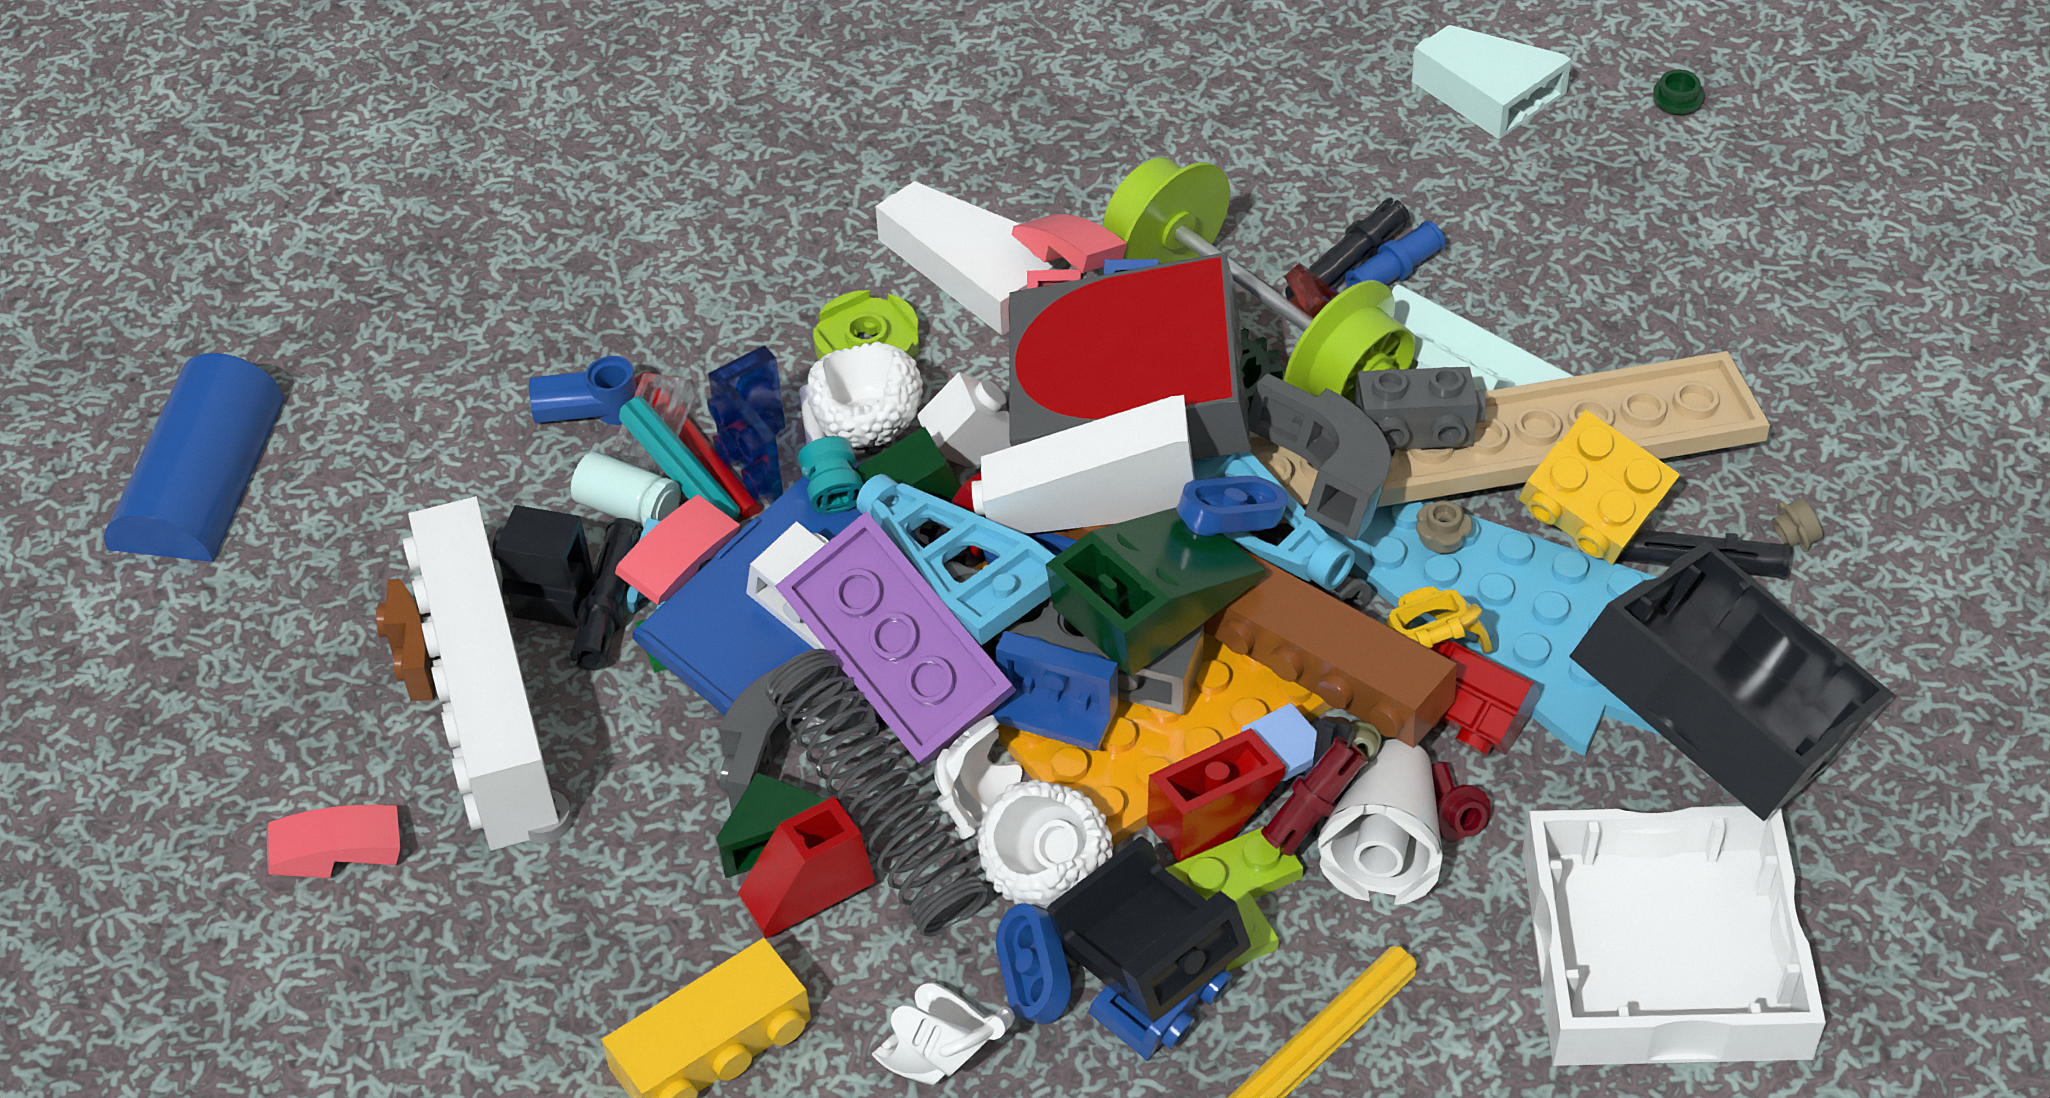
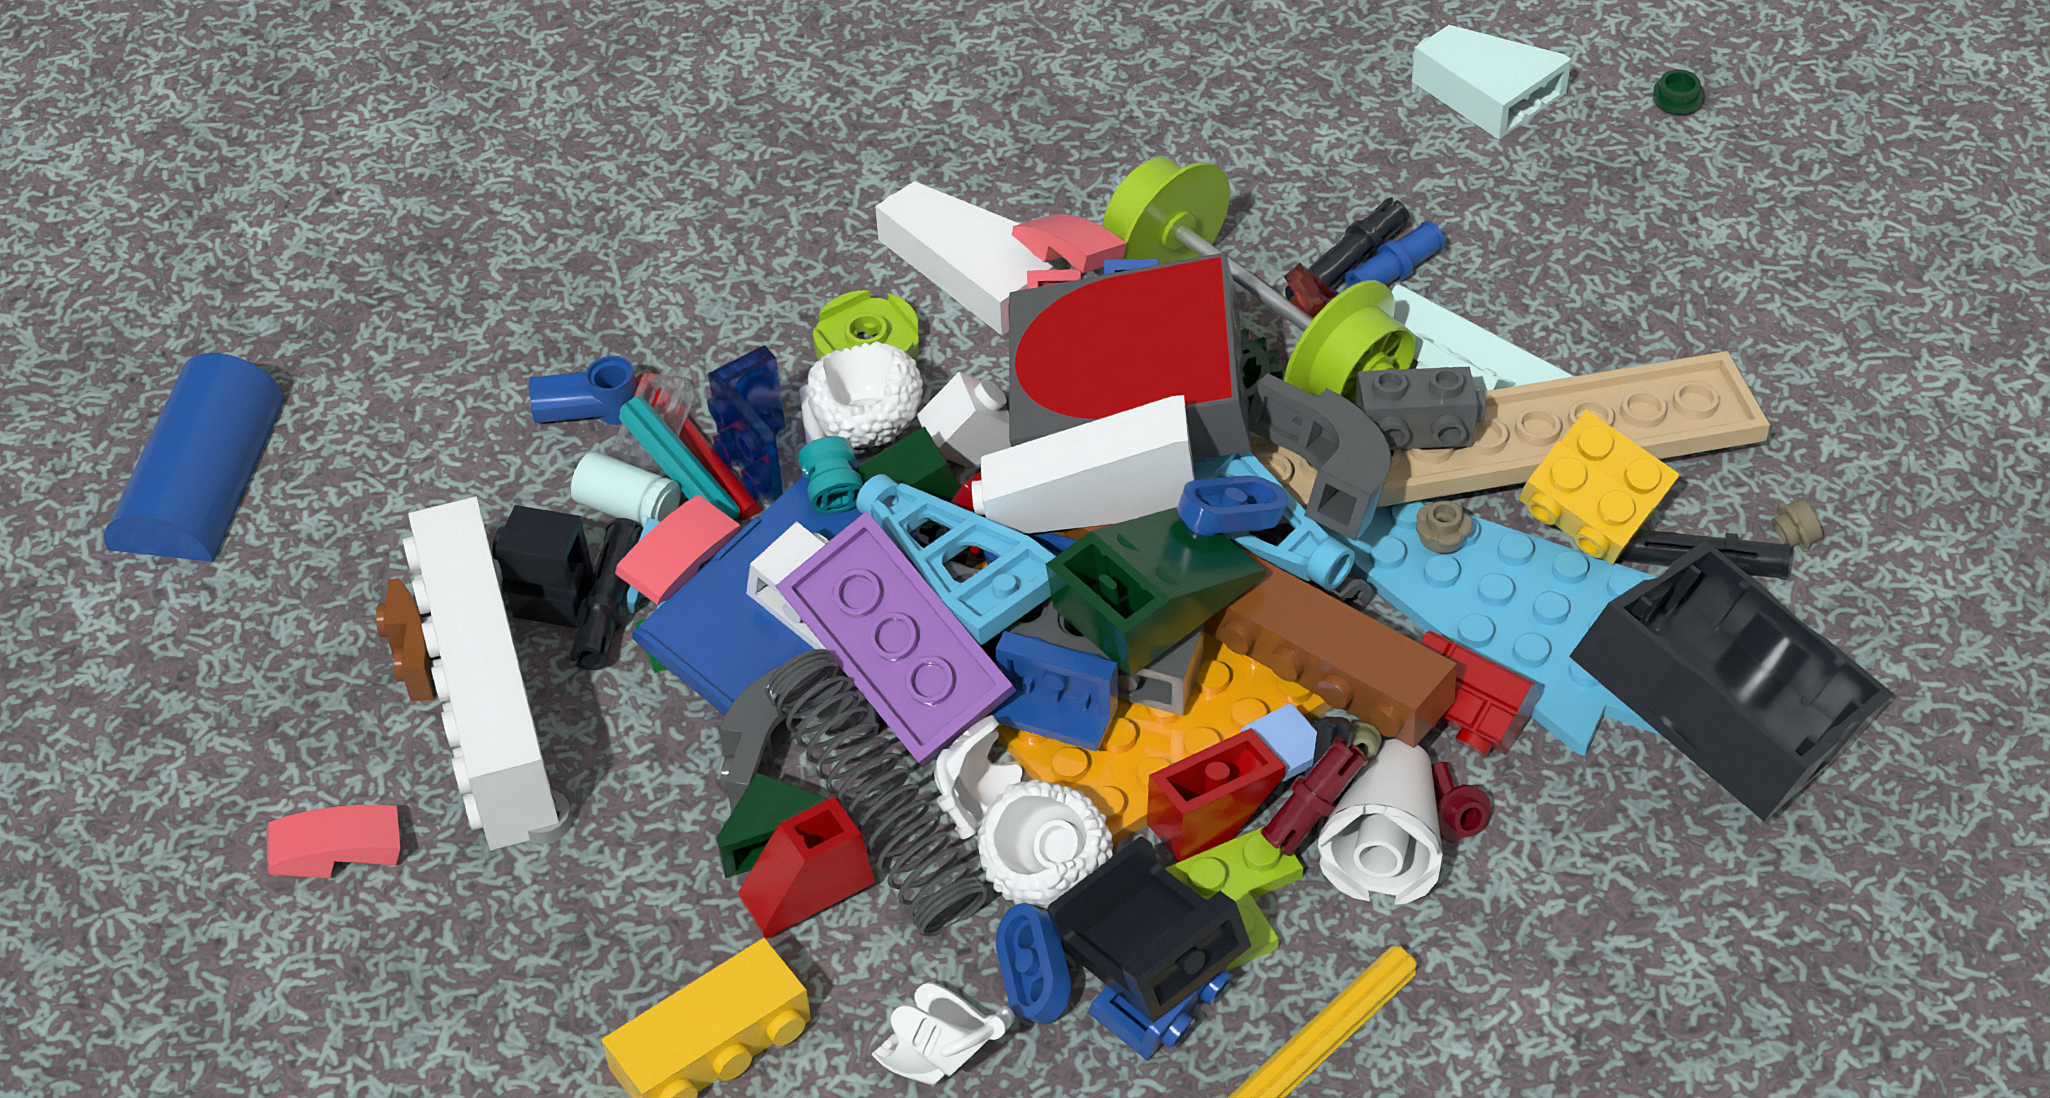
yellow helmet [1386,586,1492,654] -> none
white tile [1522,806,1826,1066] -> none

